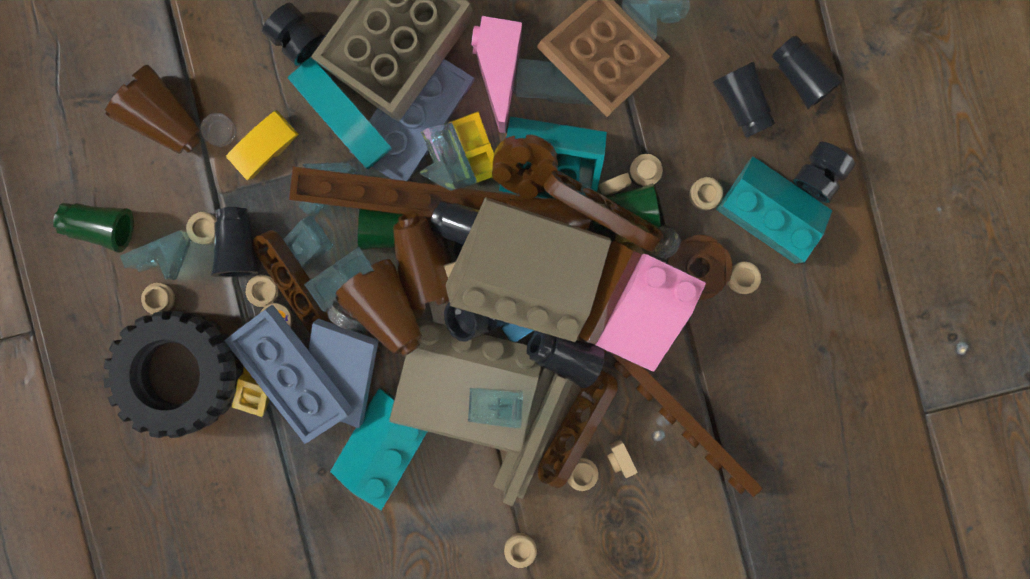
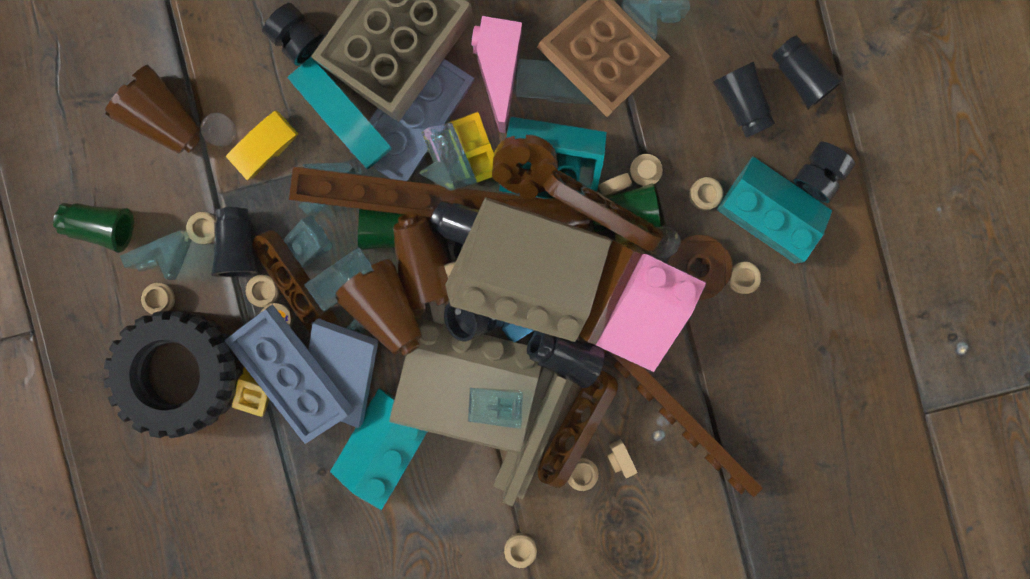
clear tile [327,300,359,330] -> none

